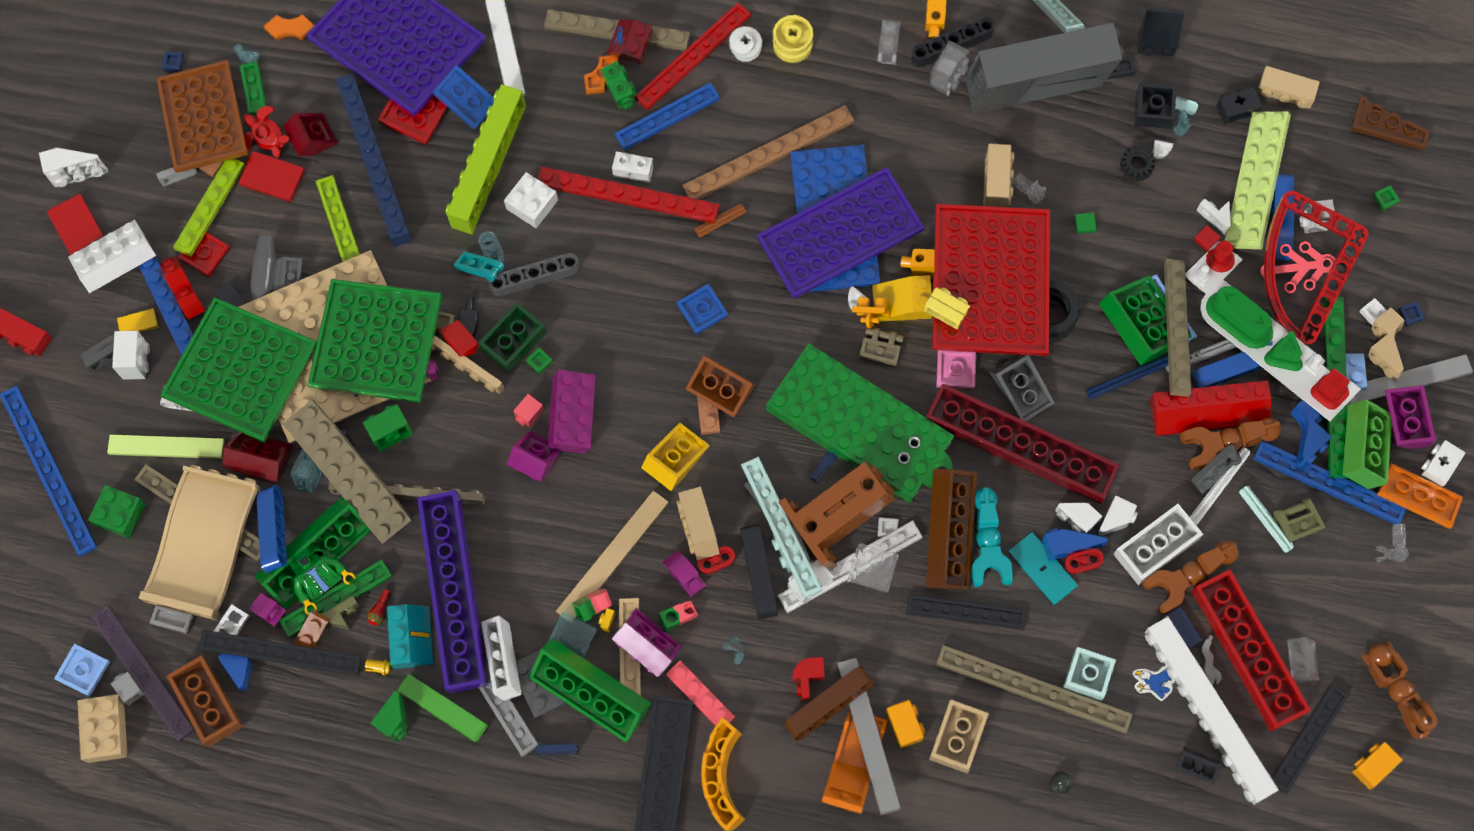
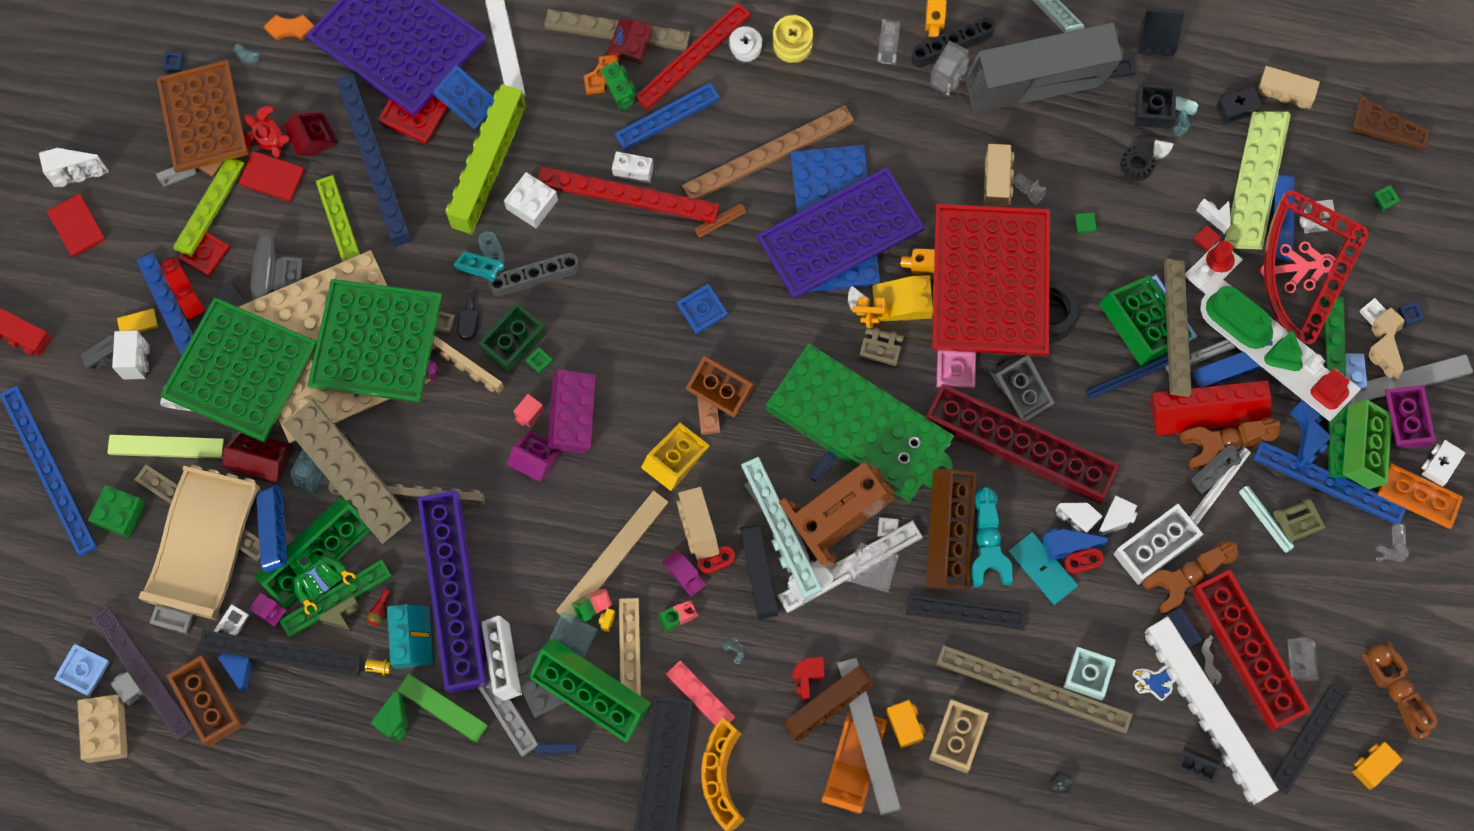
white brick [69,220,156,293] -> none
green tile [240,61,267,115] -> none
plate [294,609,330,648] -> none
green brick [363,404,414,452] -> none
red slope [439,320,479,357] -> none
slope [612,608,682,677] -> none
light yellow brick [924,287,970,329] -> none

